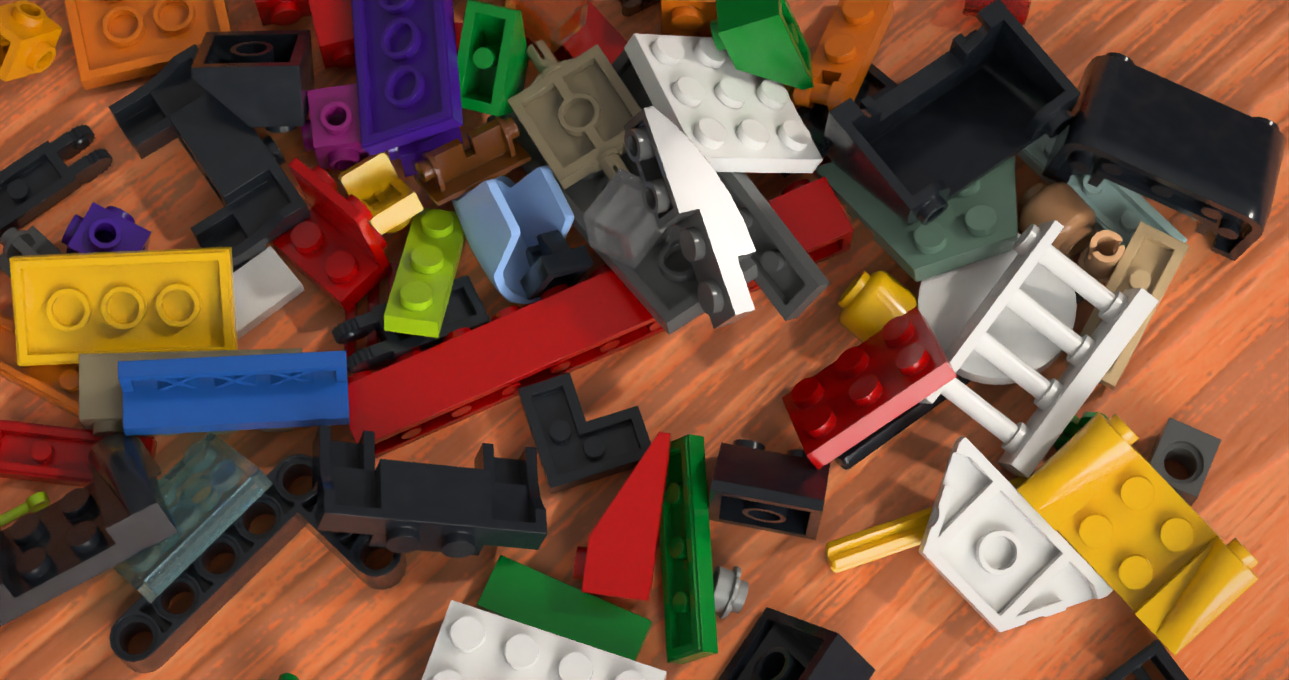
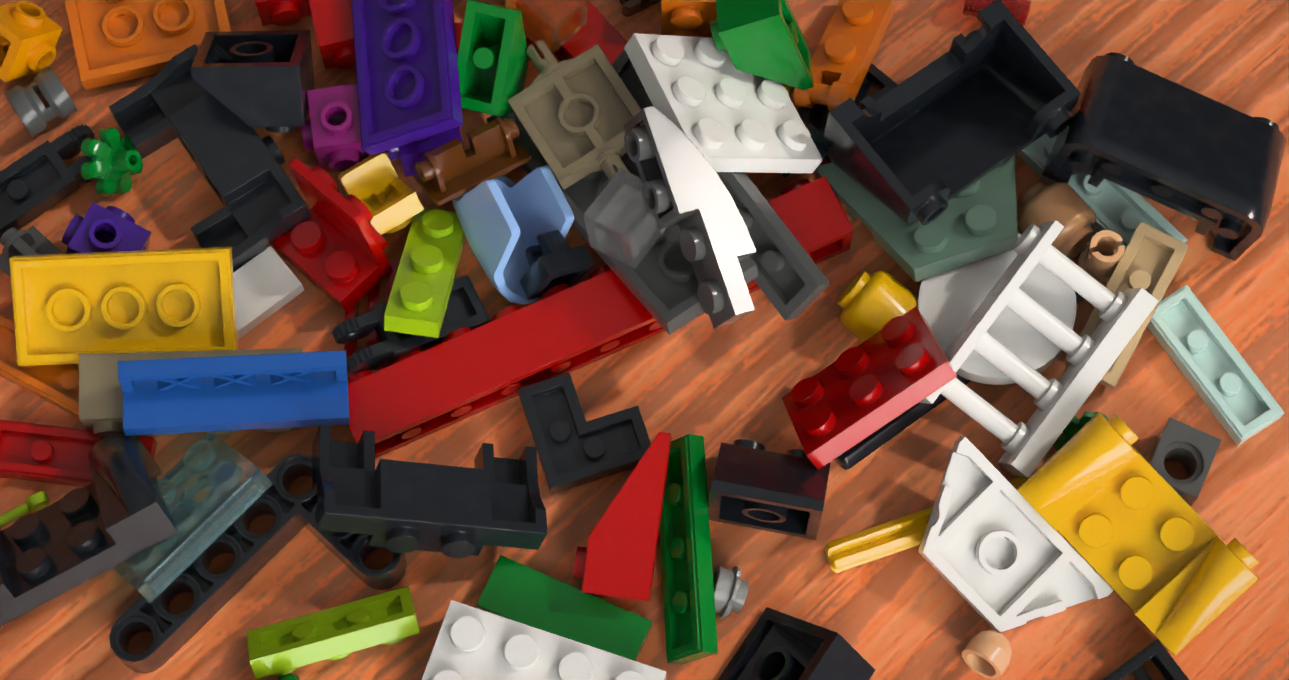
none -> dark grey wheel [4,66,77,138]
none -> green plant [81,127,143,197]
none -> lime plate [246,586,420,679]
none -> light nougat hinge [962,630,1012,680]
none -> light aqua tile [1147,284,1285,446]

